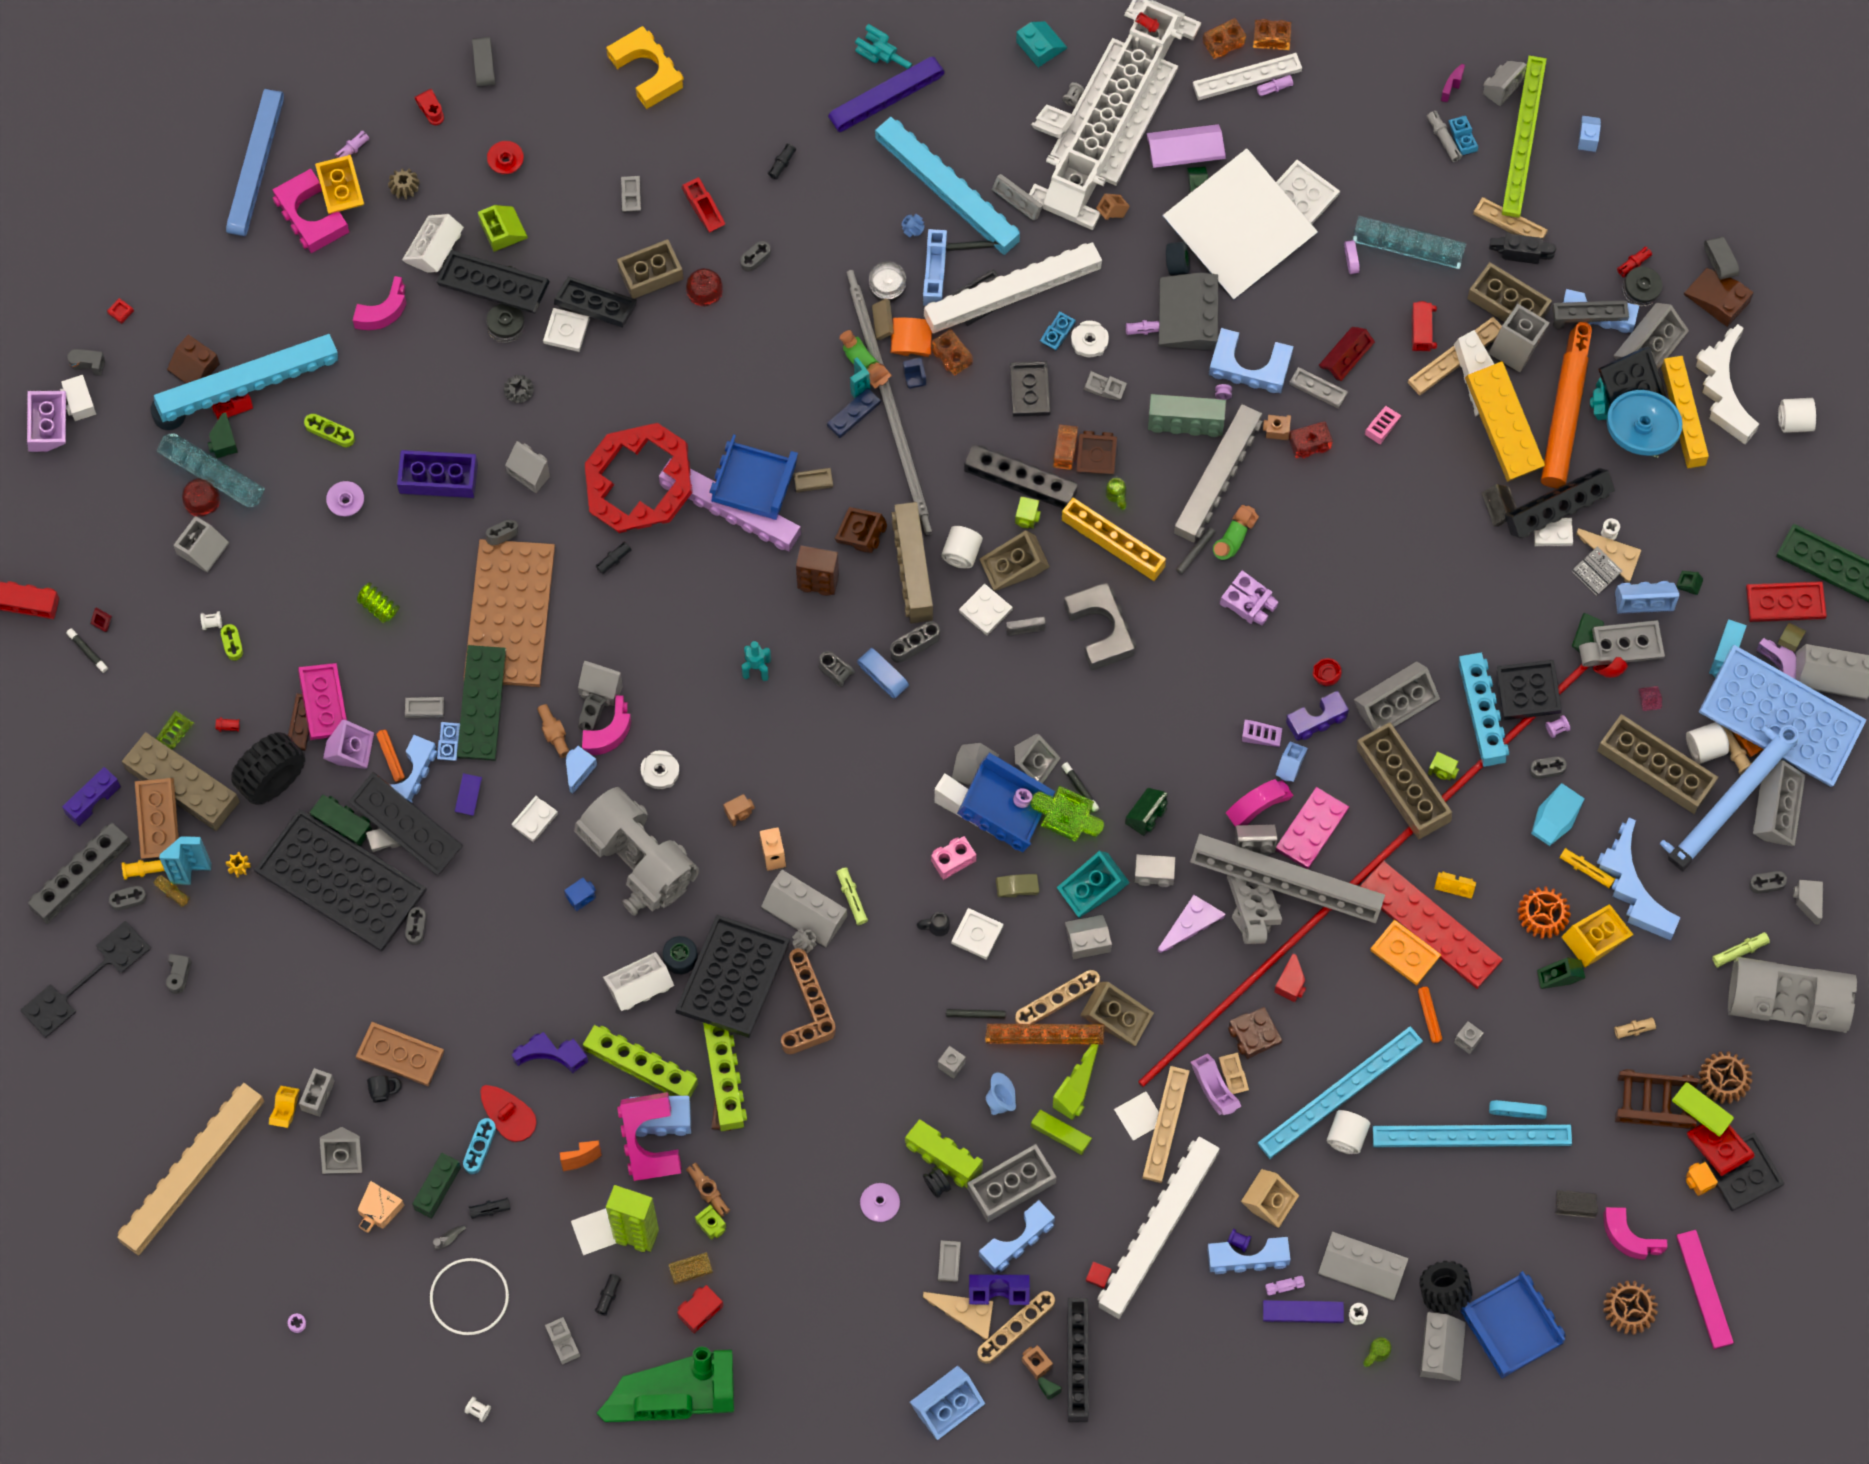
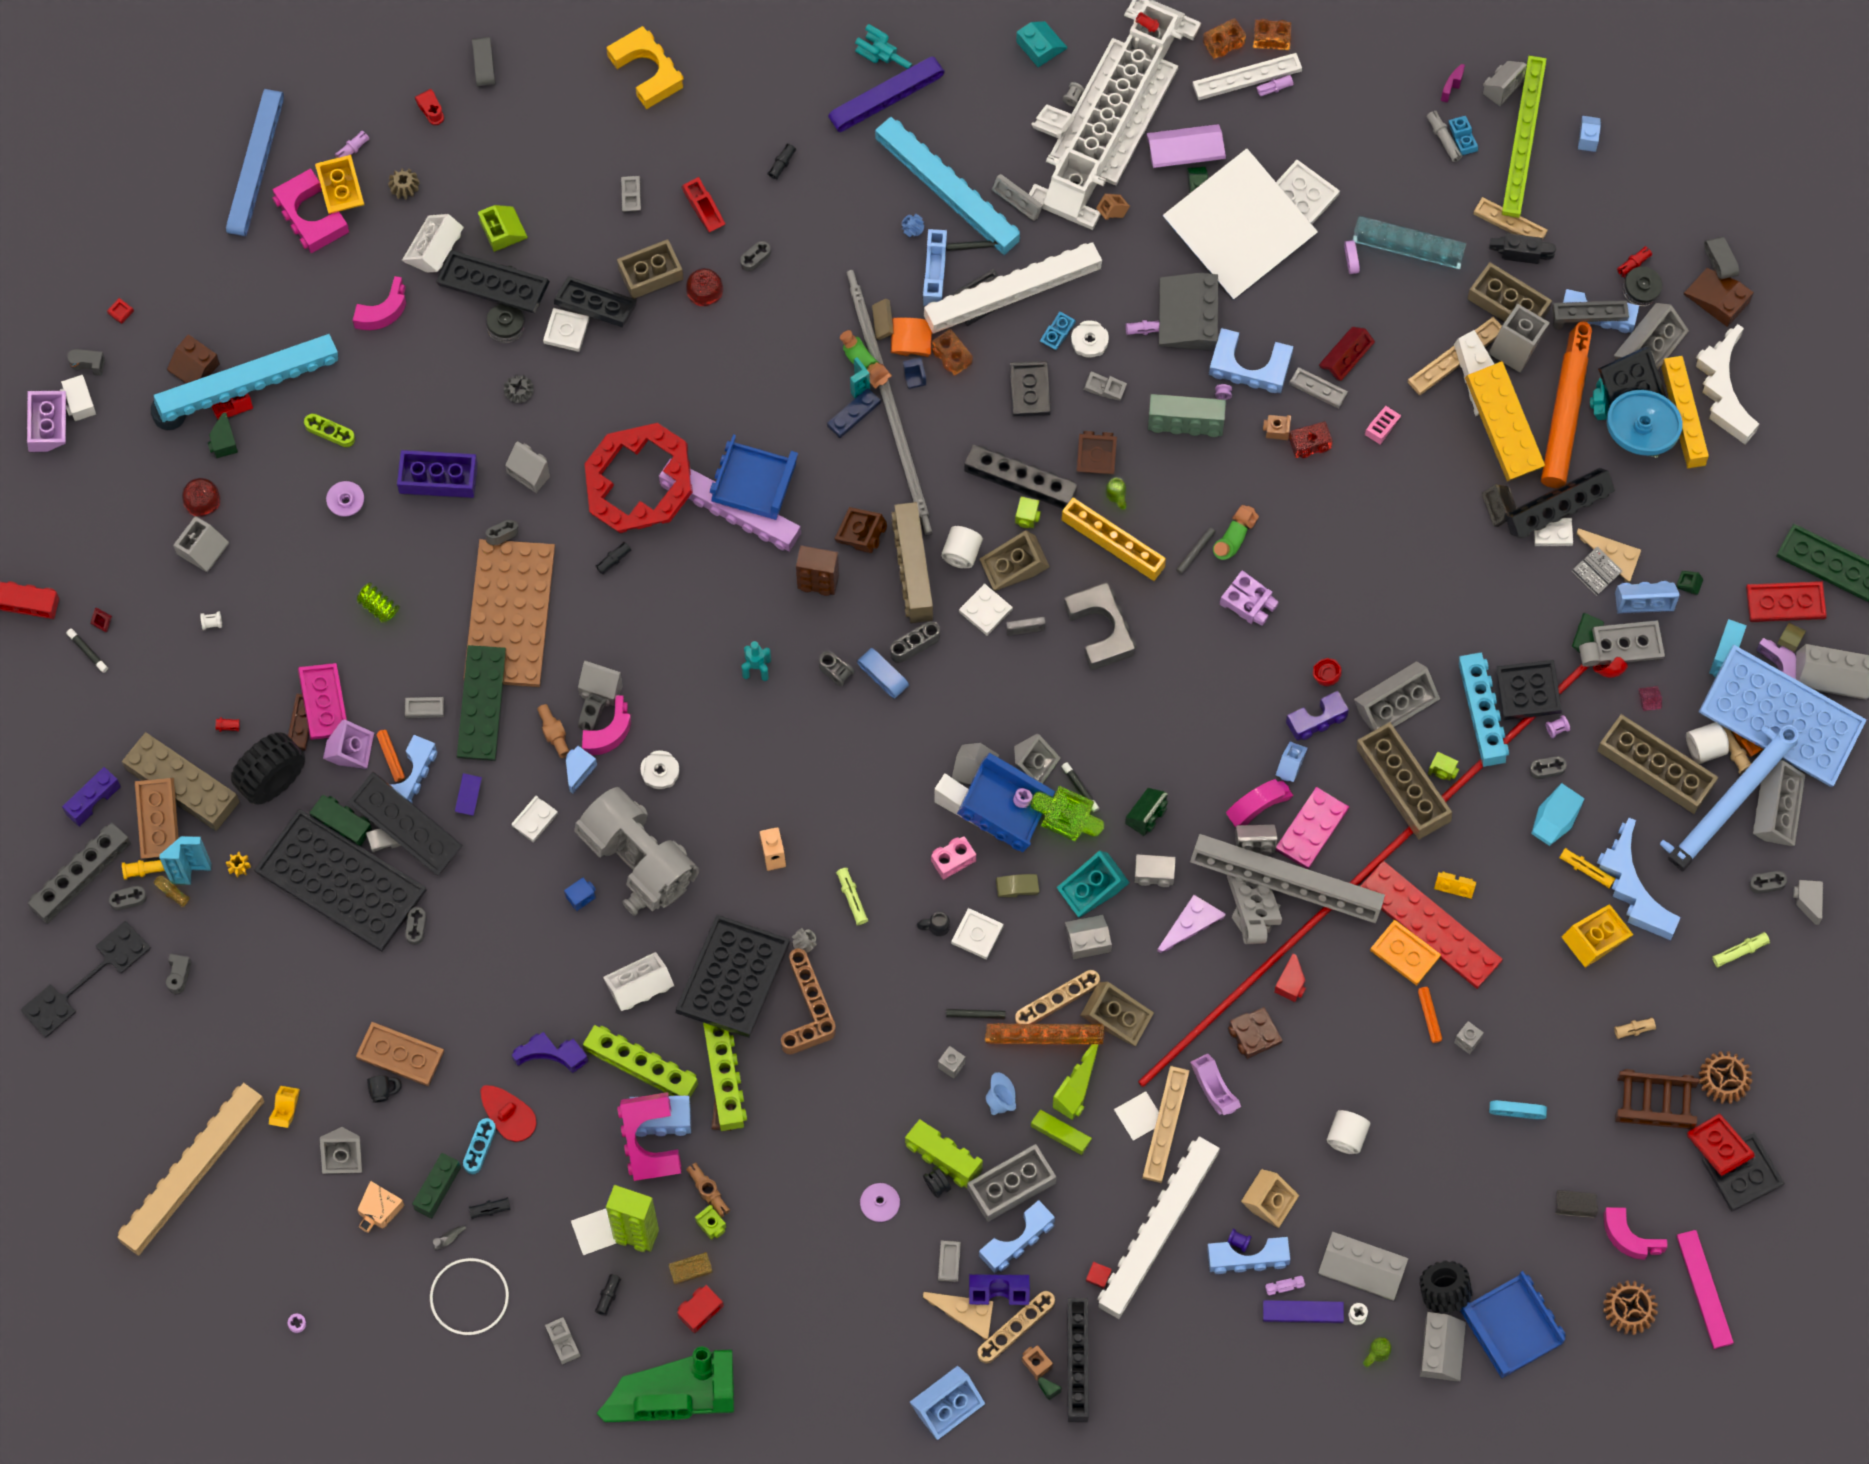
clear light blue brick [156,433,265,507] -> none
clear neon green slope [156,710,194,750] -> none
lime beam [221,624,243,660] -> none
light grey brick [299,1068,335,1117] -> none
light blue slope [437,722,460,761] -> none
white bush [465,1397,491,1422] -> none
red dish [487,141,524,174] -> none
orange slope [560,1140,602,1171] -> none
black wheel [662,936,698,974] -> none
medium nougat brick [723,794,755,827] -> none
light grey slope [761,870,847,948] -> none
dark tan tile [793,468,833,493] -> none
clear piece [869,262,906,301] -> none
clear orange brick [1053,424,1078,470] -> none
black wheel [1166,242,1190,276] -> none
brick [1174,404,1263,543] -> none
tan slope [1218,1052,1249,1094] -> none
lavender slope [1242,720,1282,747] -> none
medium azure plate [1258,1026,1423,1159] -> none
medium azure plate [1372,1125,1572,1147] -> none
brick [1412,301,1437,351] -> none
orange gear [1517,886,1571,939] -> none
dark green slope [1537,957,1585,989] -> none
white bush [1601,518,1620,540] -> none
lime slope [1672,1082,1734,1137] -> none
light orange brick [1686,1162,1718,1196] -> none
light grey cylinder [1728,957,1857,1033] -> none
white piece [1778,398,1816,433] -> none

